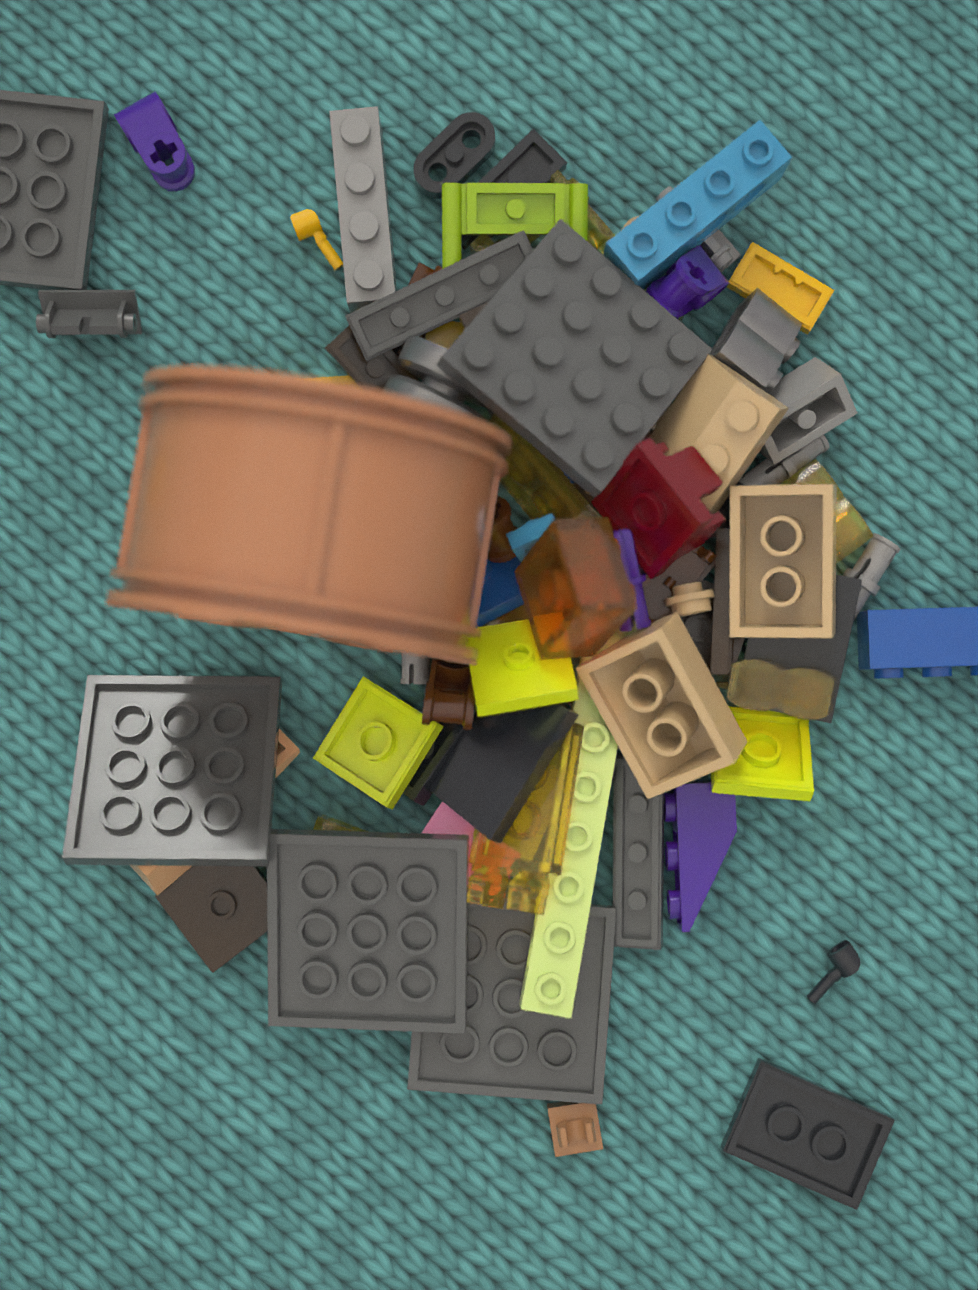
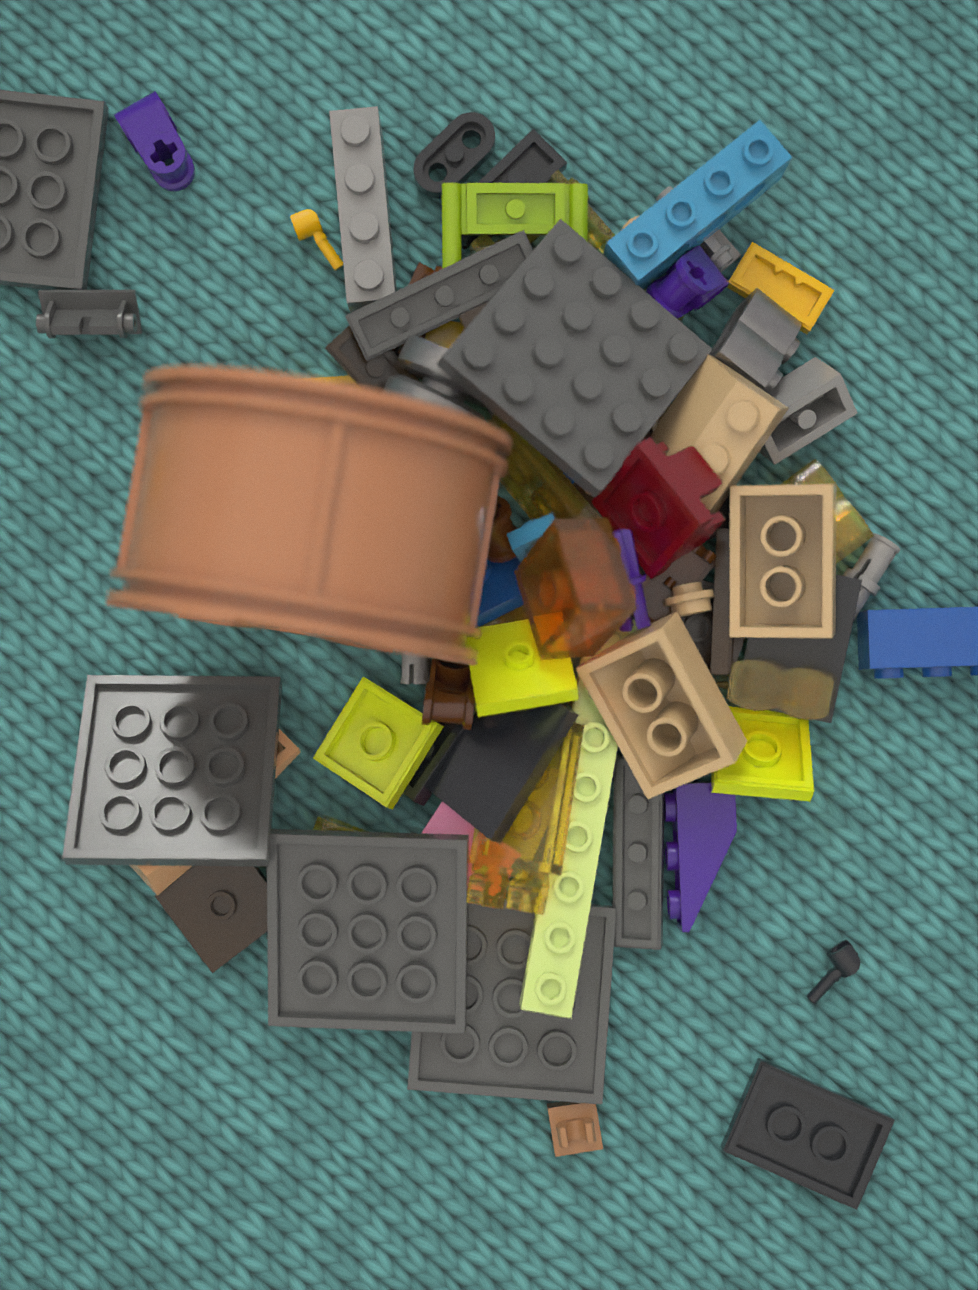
light grey pin [736,435,829,486] -> none

